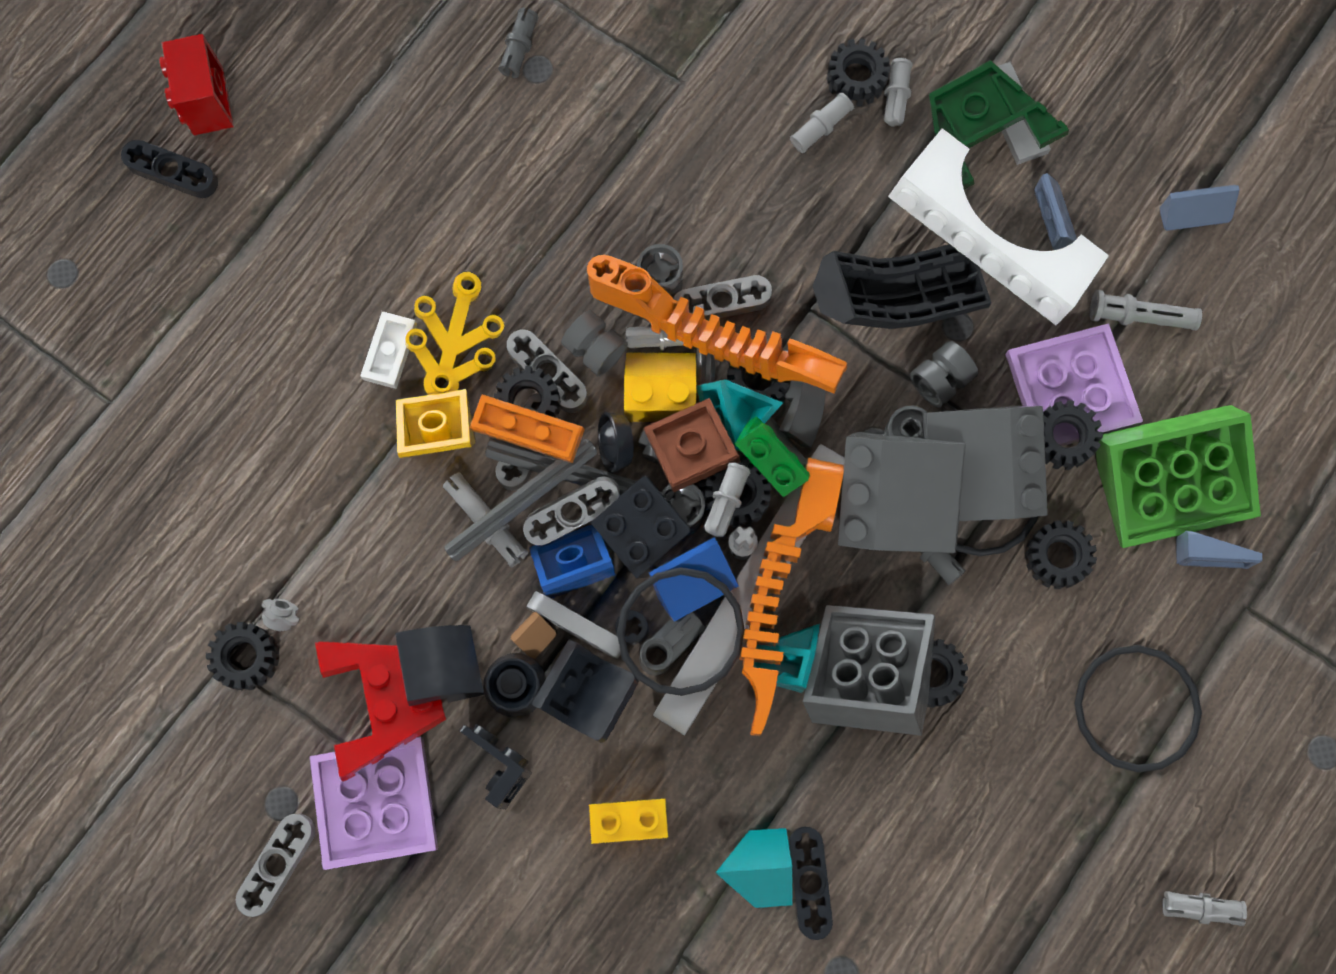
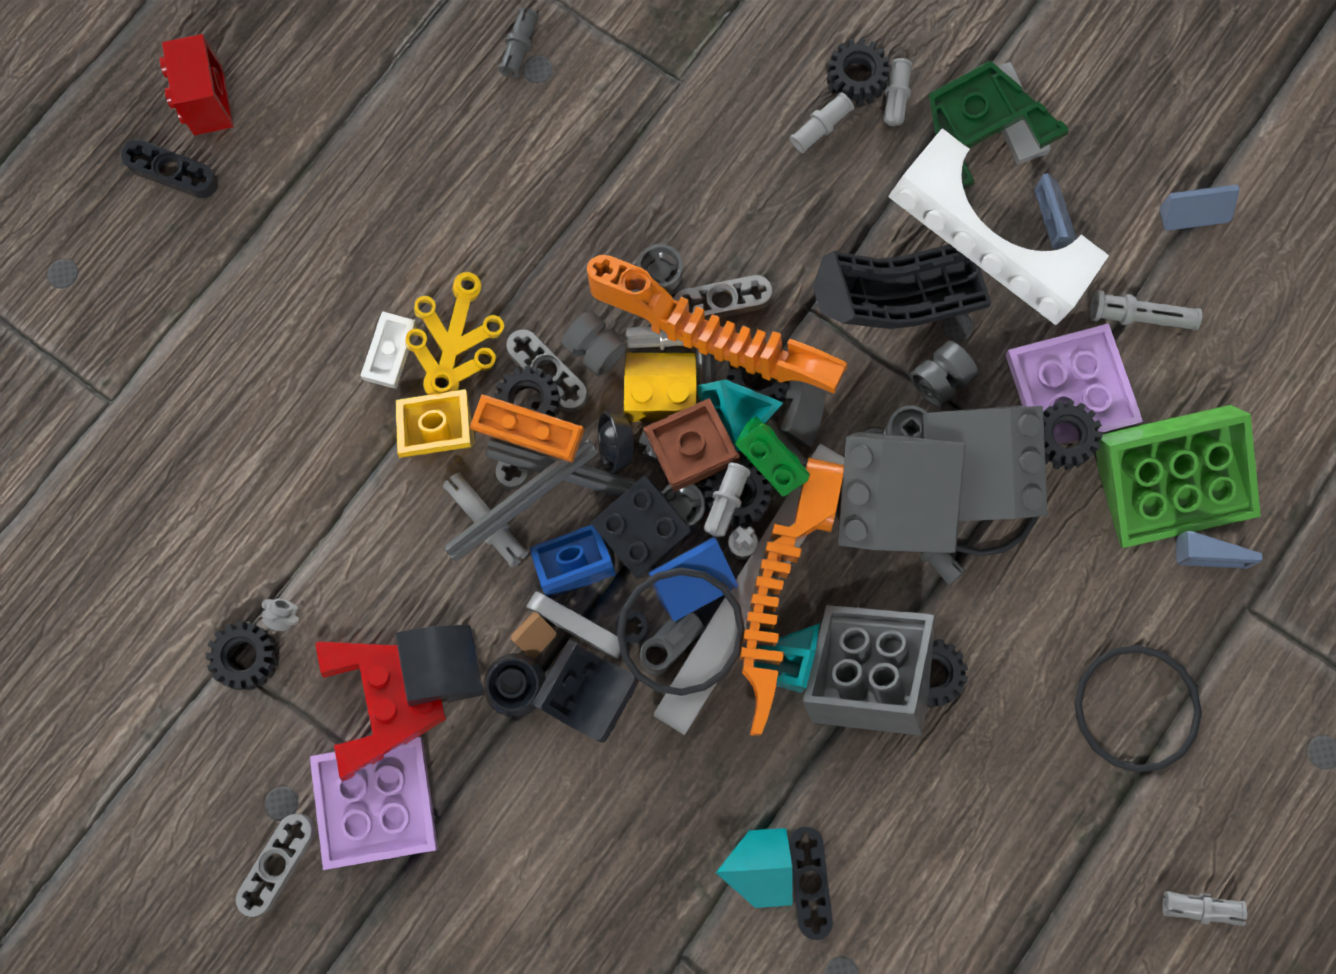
black bracket [459,724,532,810] -> none
light grey beam [523,476,620,545] -> none
yellow brick [589,799,668,844] -> none
black tyre [1025,520,1097,589] -> none

